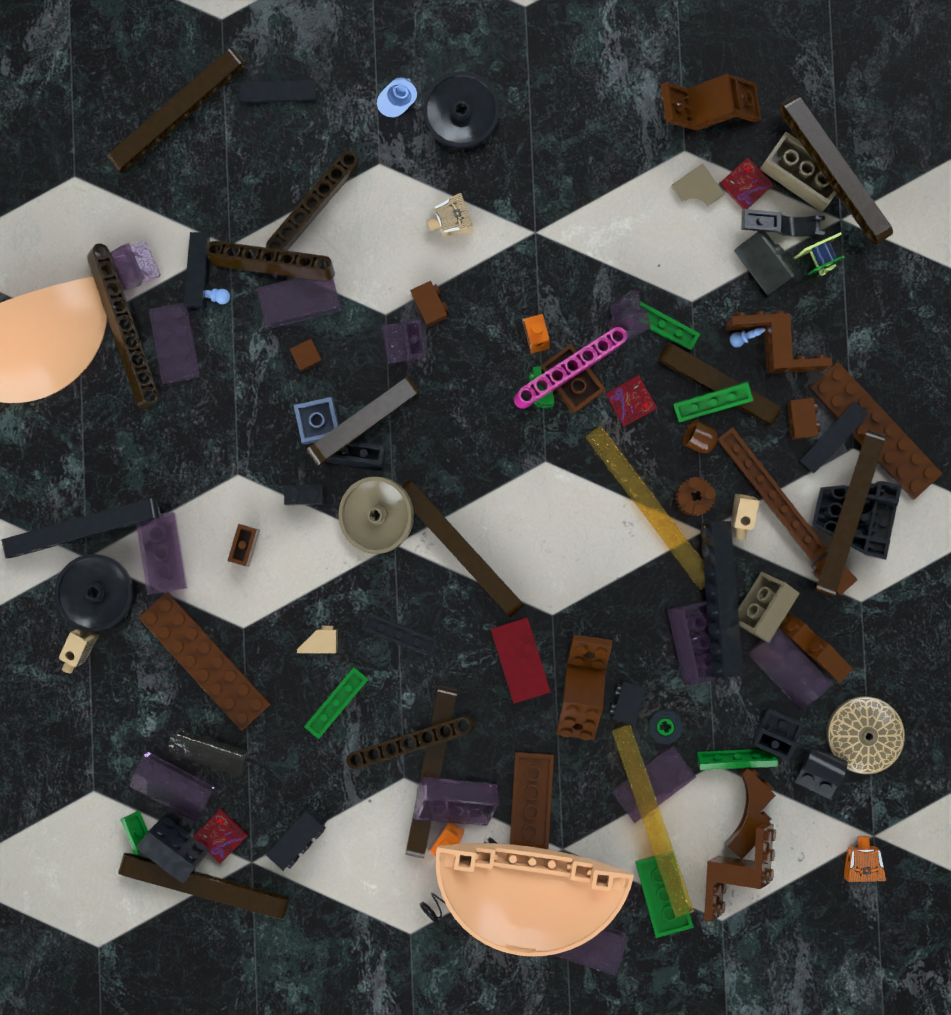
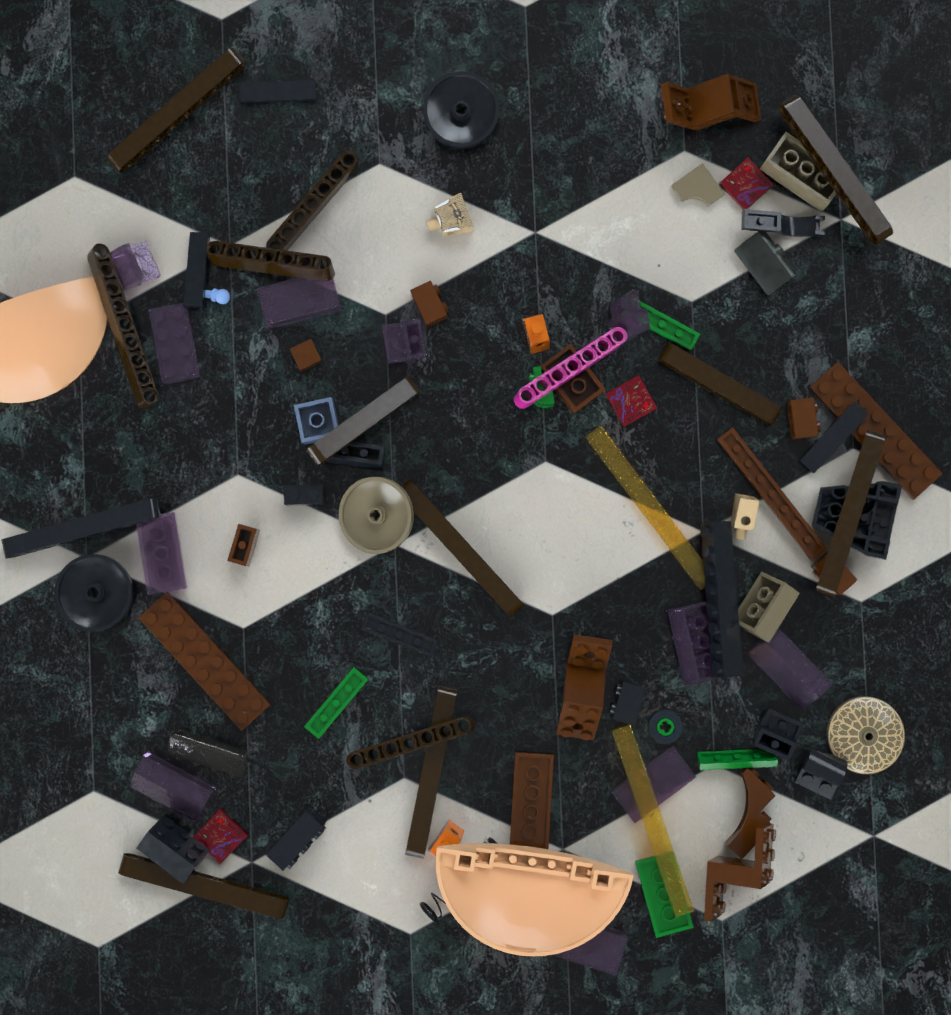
tan torso [59,629,99,673] -> none
green plate [120,810,148,855] -> none
tan slope [297,626,338,653] -> none
light blue piece [377,78,417,117] -> none
clear purple slope [413,777,500,826] -> none
dark red brick [490,617,551,703] -> none
green plate [673,381,754,422] -> none
reddish brown brick [675,477,716,516] -> none
reddish brown helmet [683,420,718,454] -> none
reddish brown bracket [726,311,832,373] -> none
light blue bar [730,328,766,347] -> none
reddish brown arch [777,612,853,683] -> none
piece [793,232,845,276] -> none
orange torso [844,835,886,882] -> none

